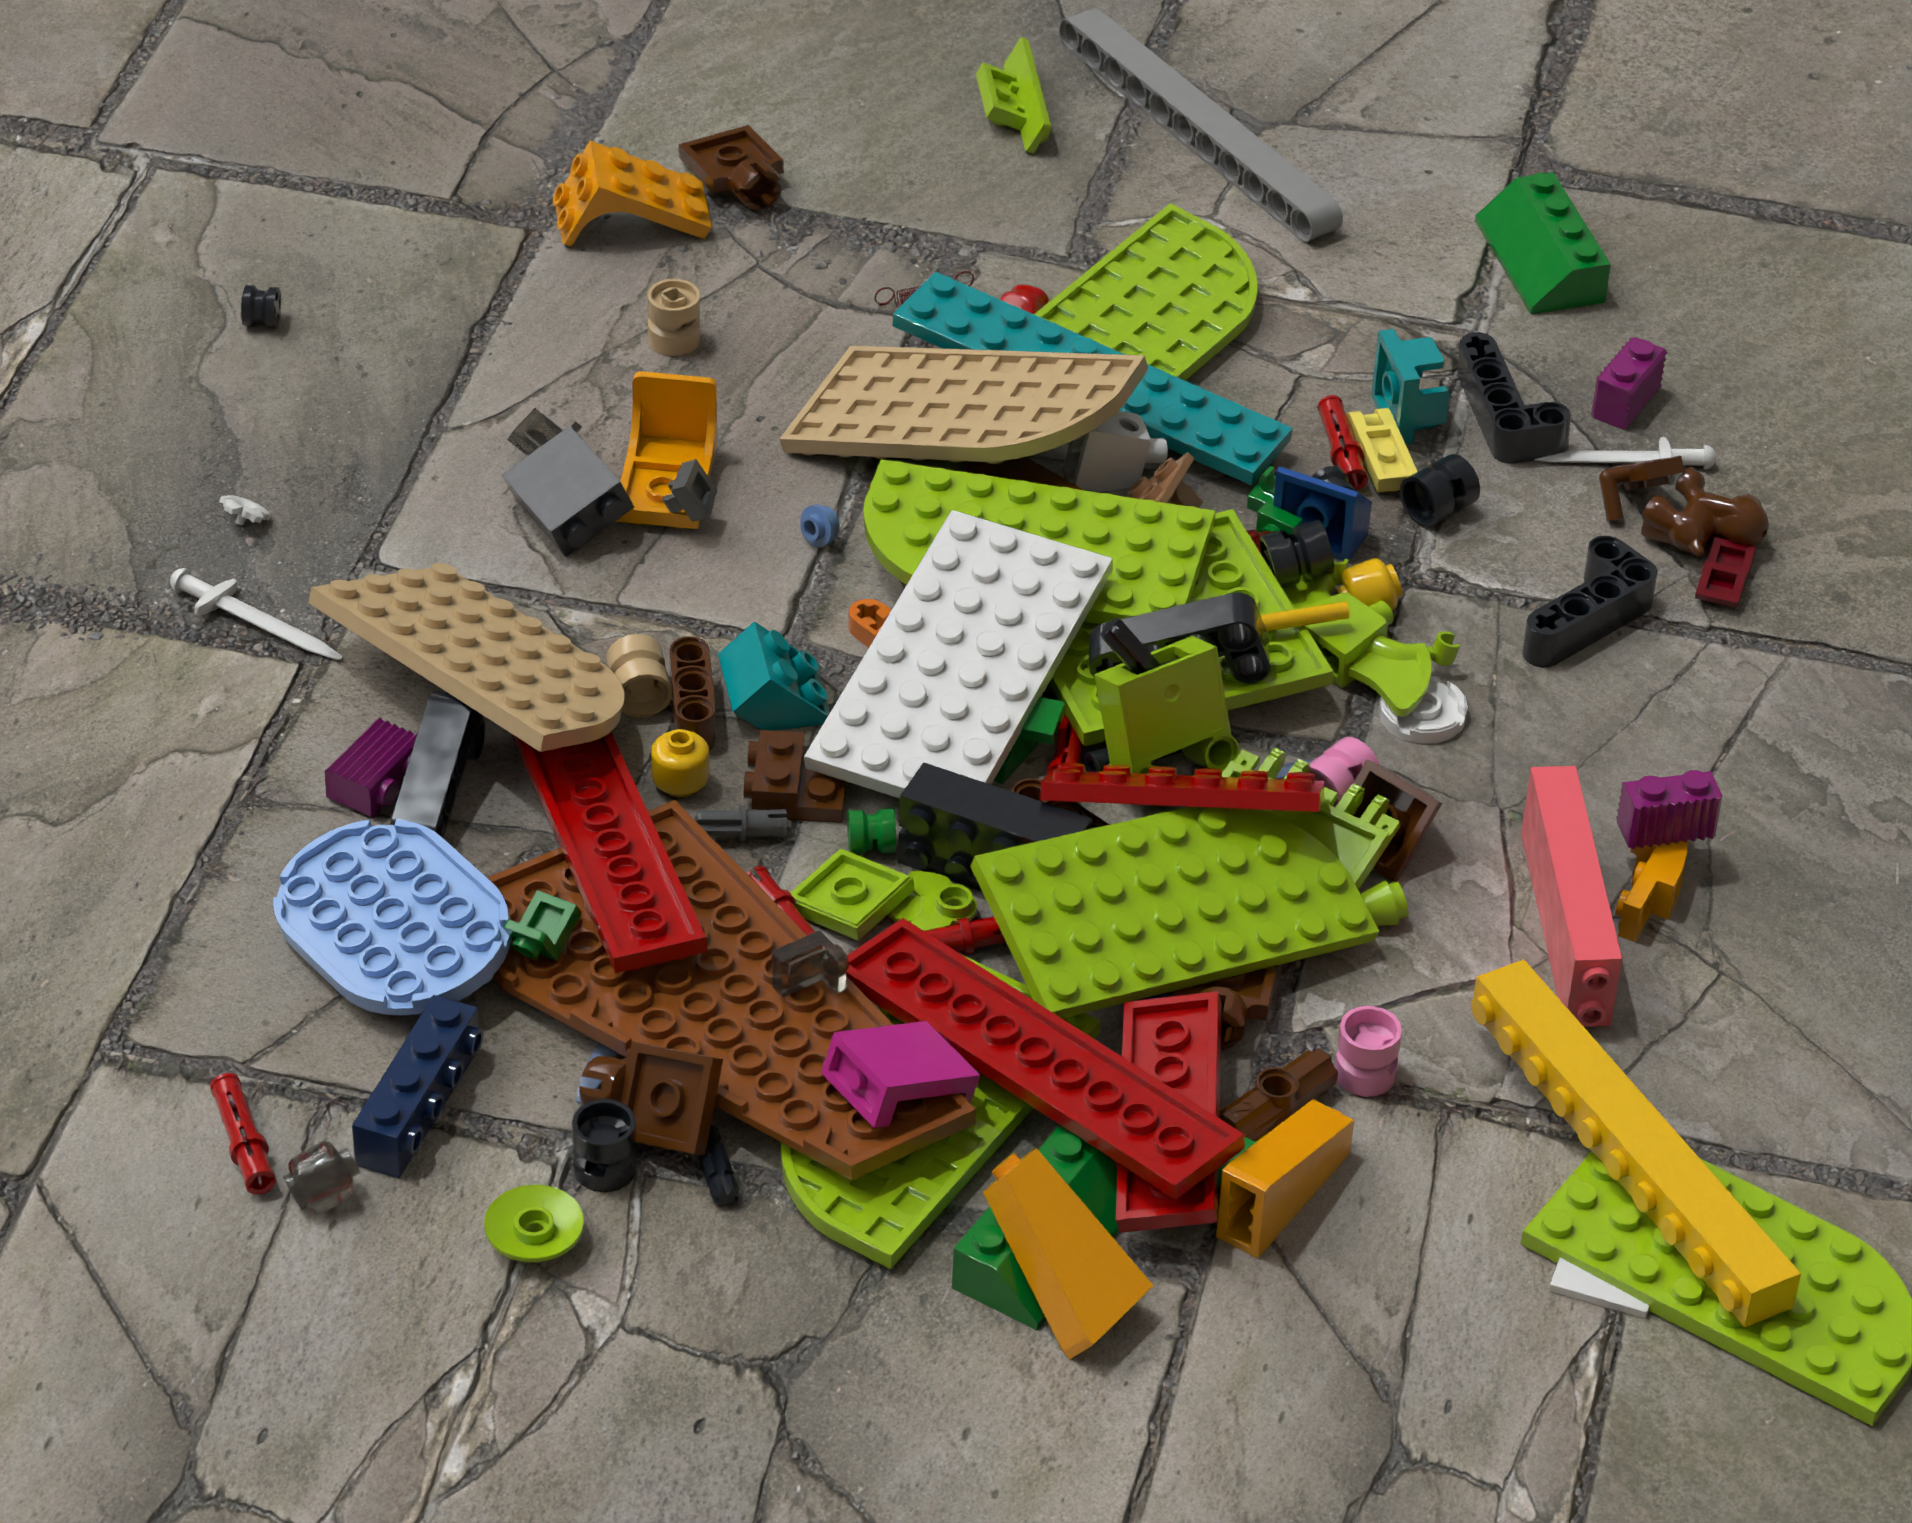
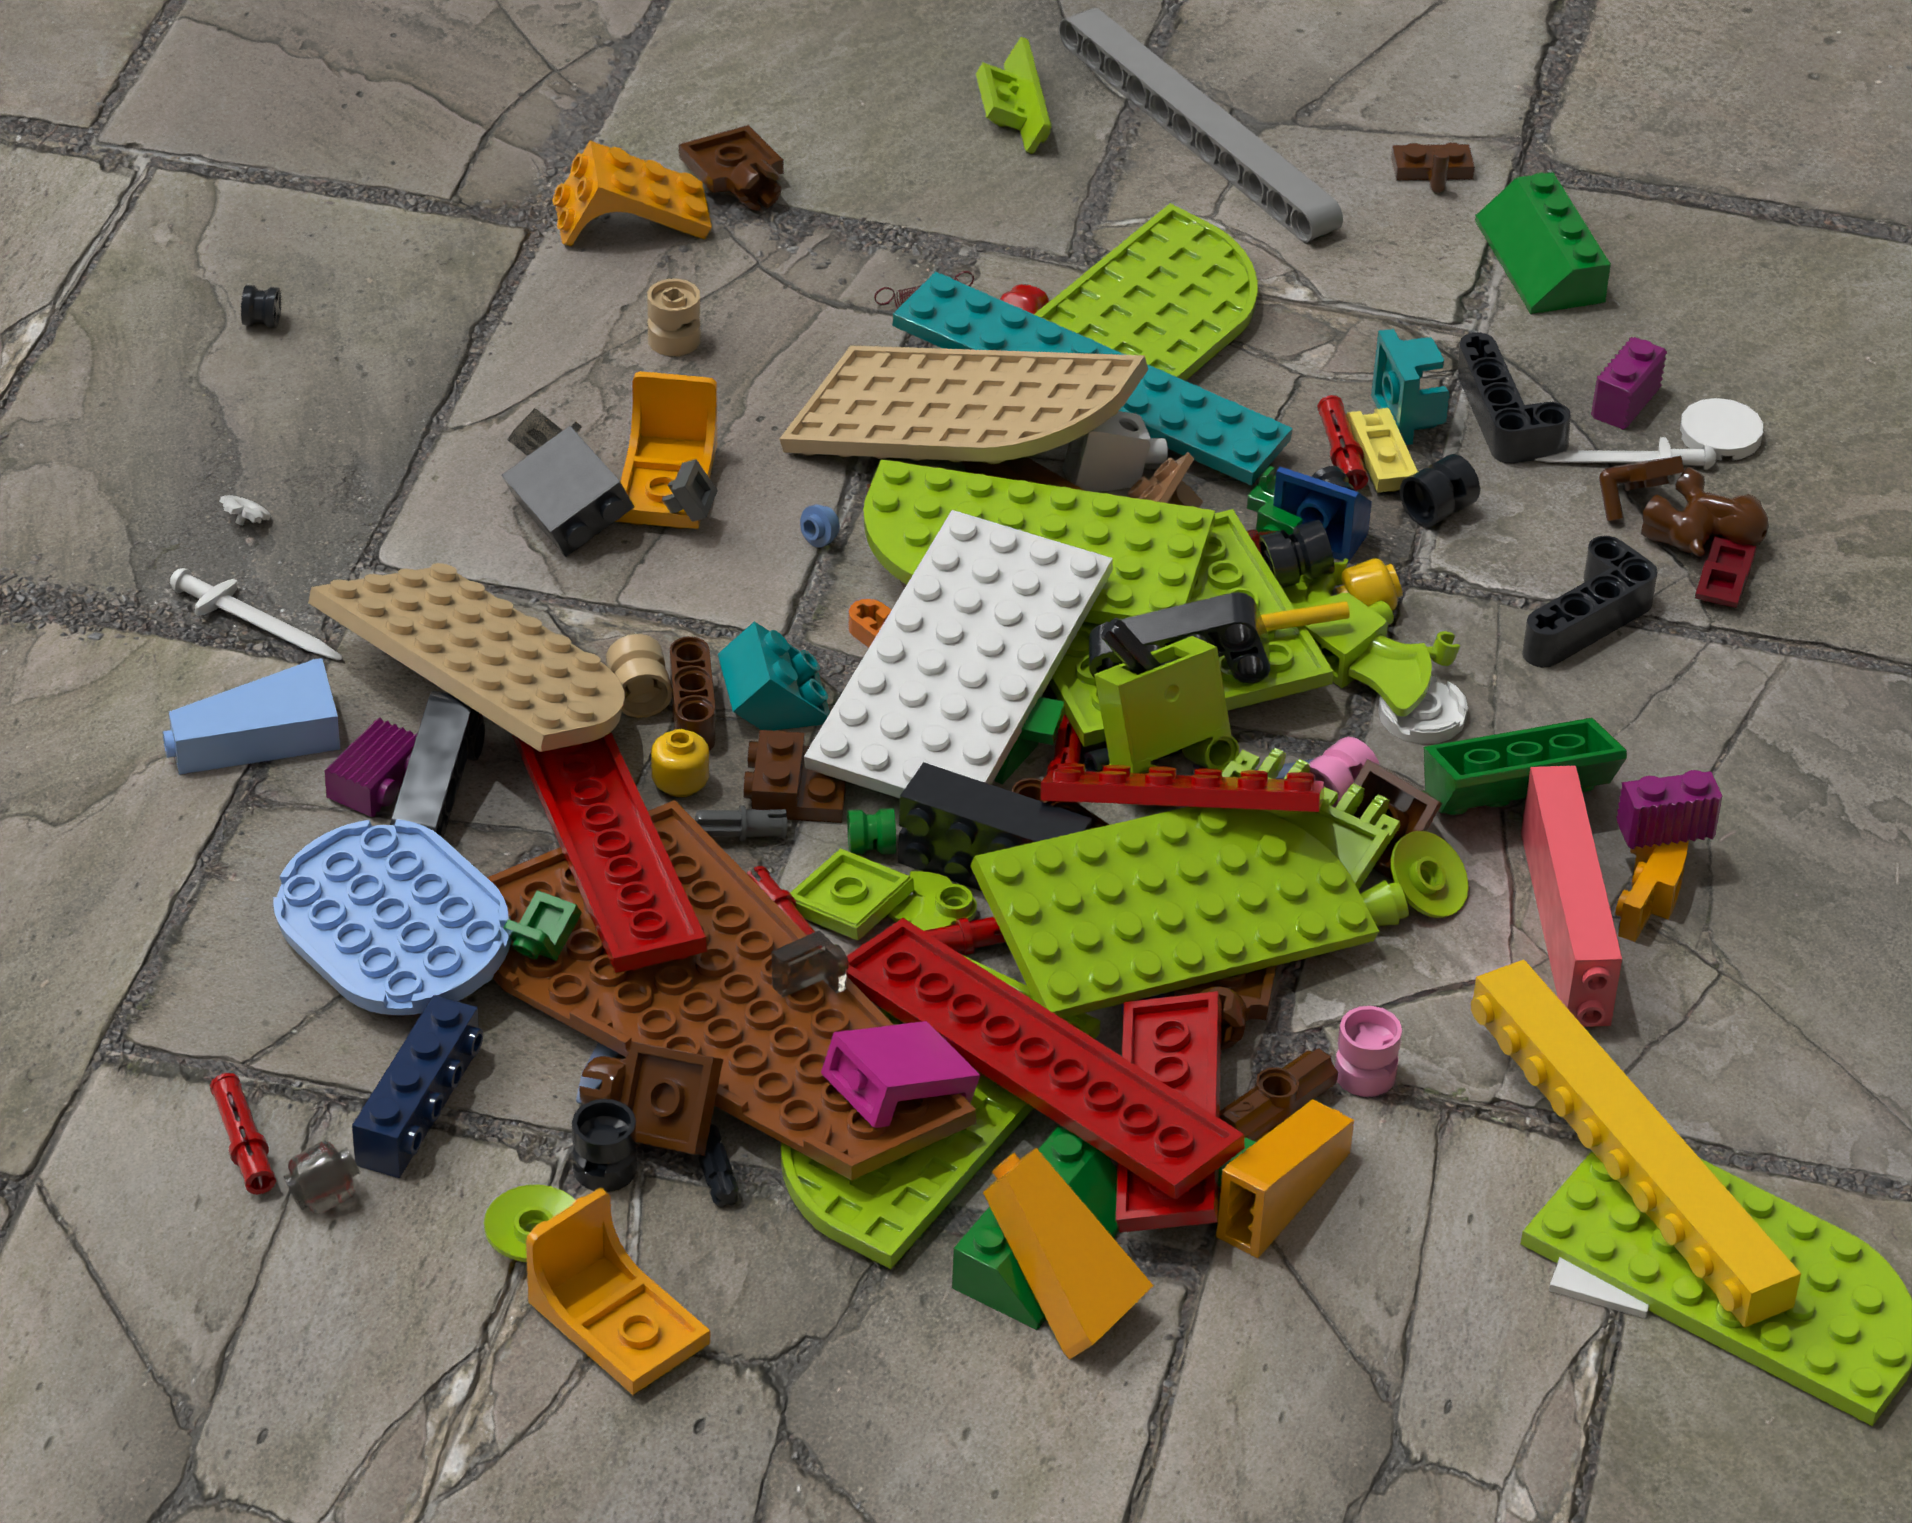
none -> light blue slope [163,658,340,775]
none -> light orange bracket [526,1188,710,1395]
none -> reddish brown plate [1391,143,1475,193]
none -> lime dish [1391,831,1468,918]
none -> green slope [1423,718,1627,815]
none -> white tile [1680,398,1763,460]

